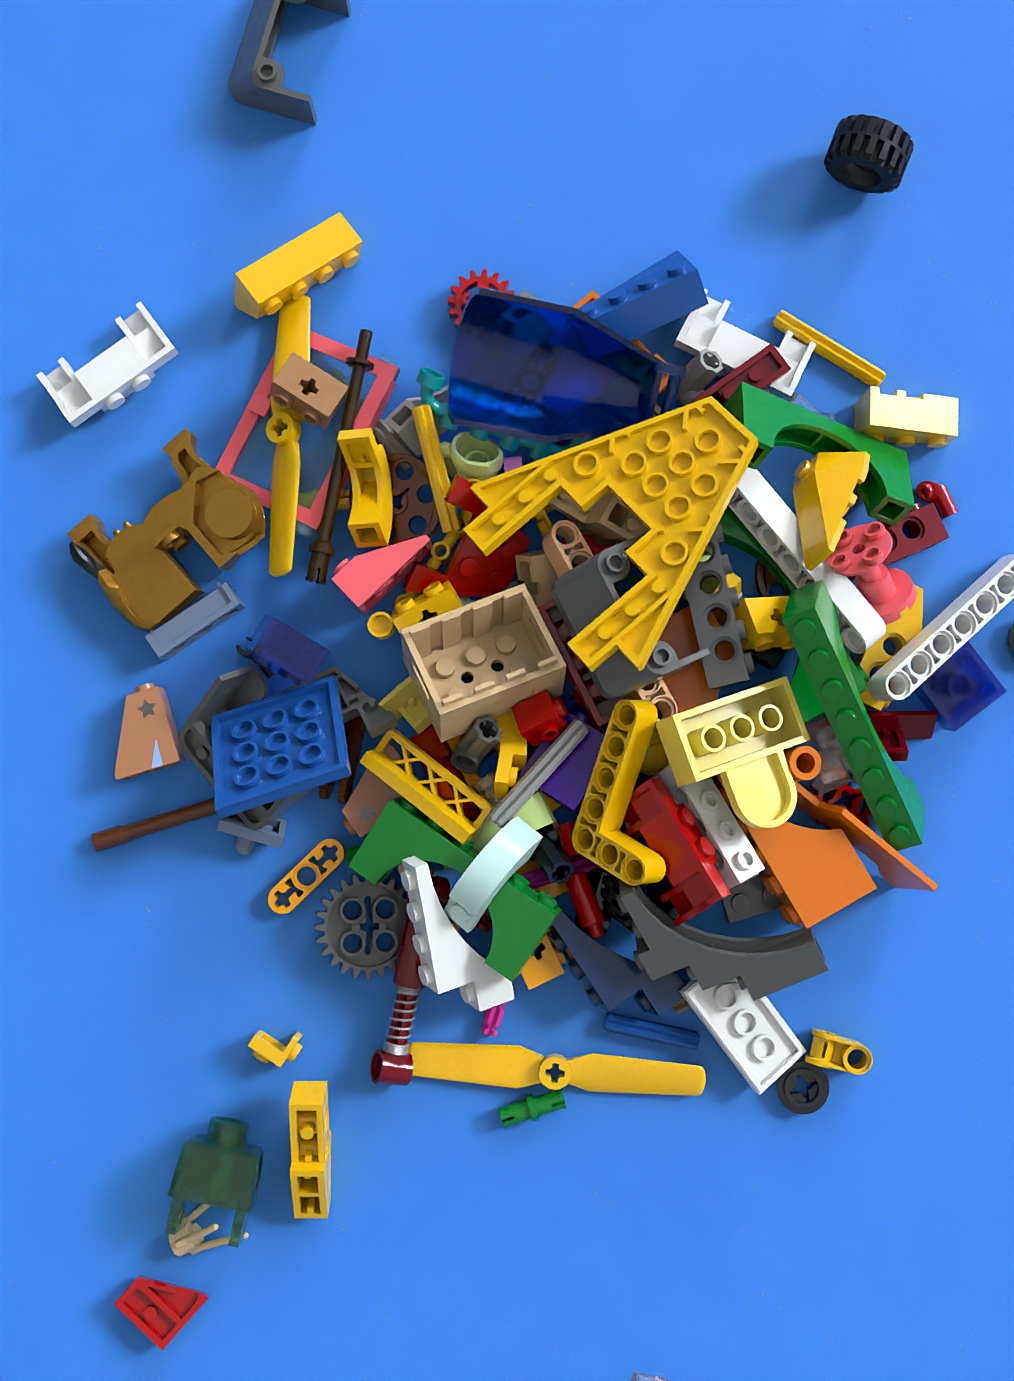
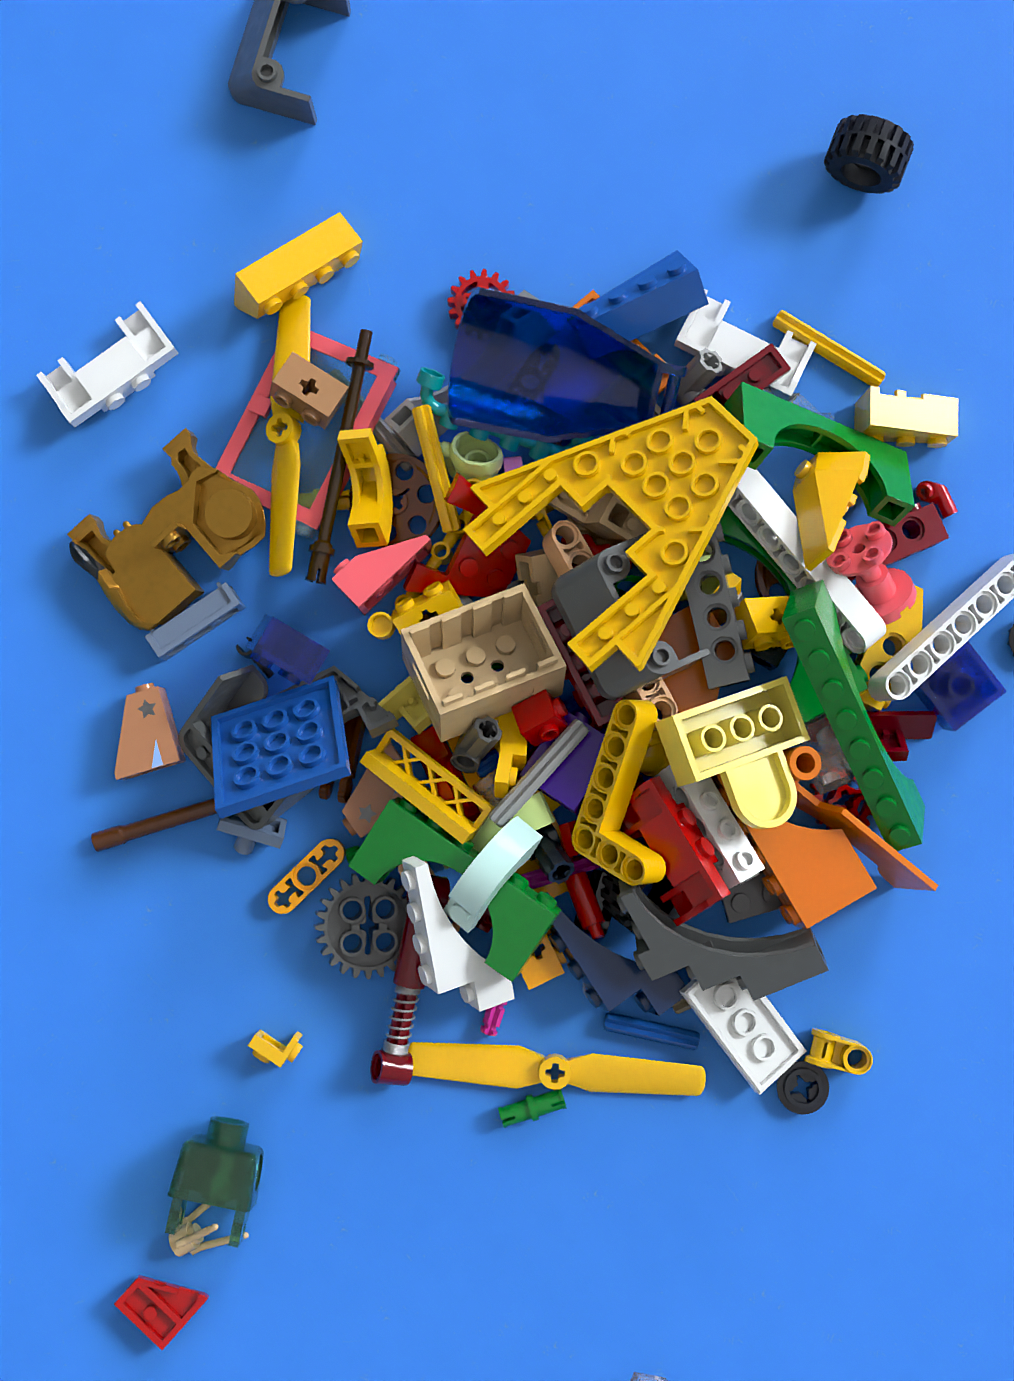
yellow brick [289,1081,331,1218] -> none

